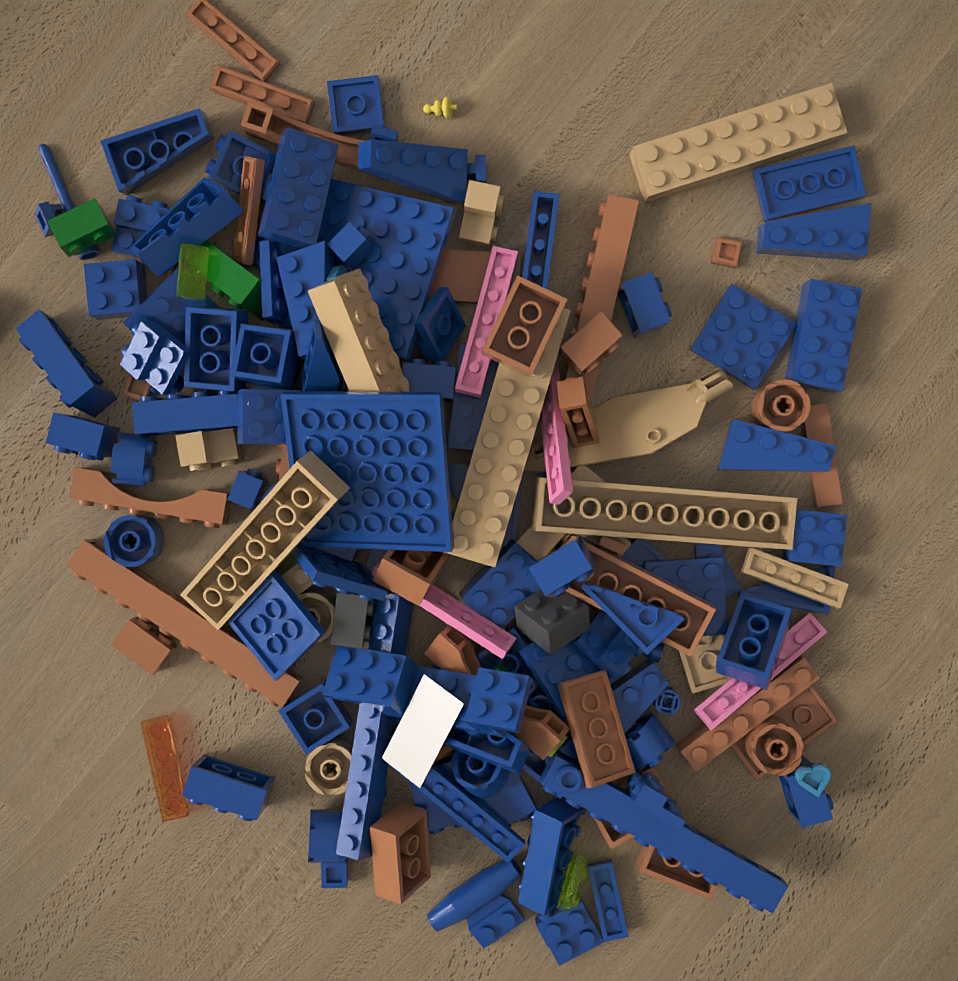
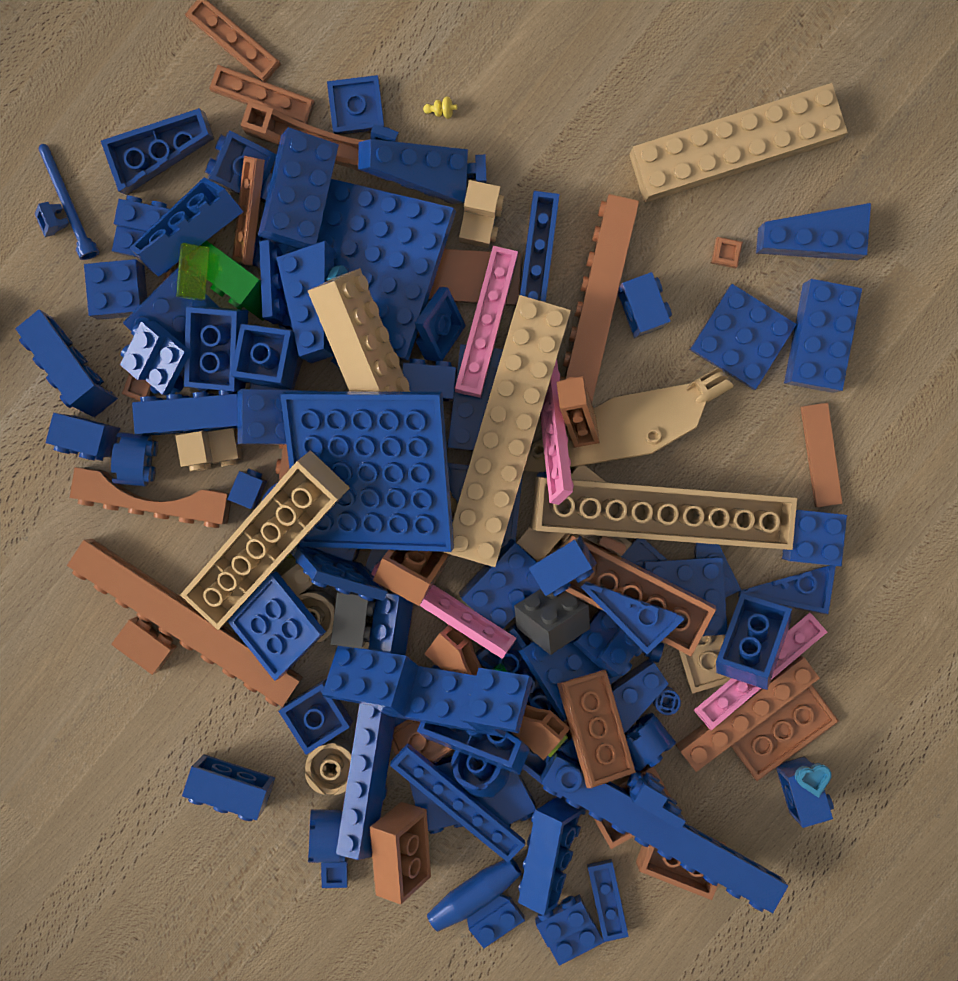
green brick [47,198,116,257] -> none
blue brick [104,514,164,567] -> none
clear orange plate [140,715,190,822] -> none
blue slope [302,319,343,391] -> none
blue brick [327,222,375,270] -> none
white sticker [382,674,464,788] -> none
nougat brick [481,275,568,378] -> none
clear neon green plate [557,854,588,913] -> none
nougat brick [558,311,622,375] -> none
blue wedge [717,419,836,472] -> none
tan plate [740,548,849,609] -> none
nougat brick [744,717,804,776] -> none
nougat brick [751,379,811,432] -> none
blue plate [752,145,866,222] -> none

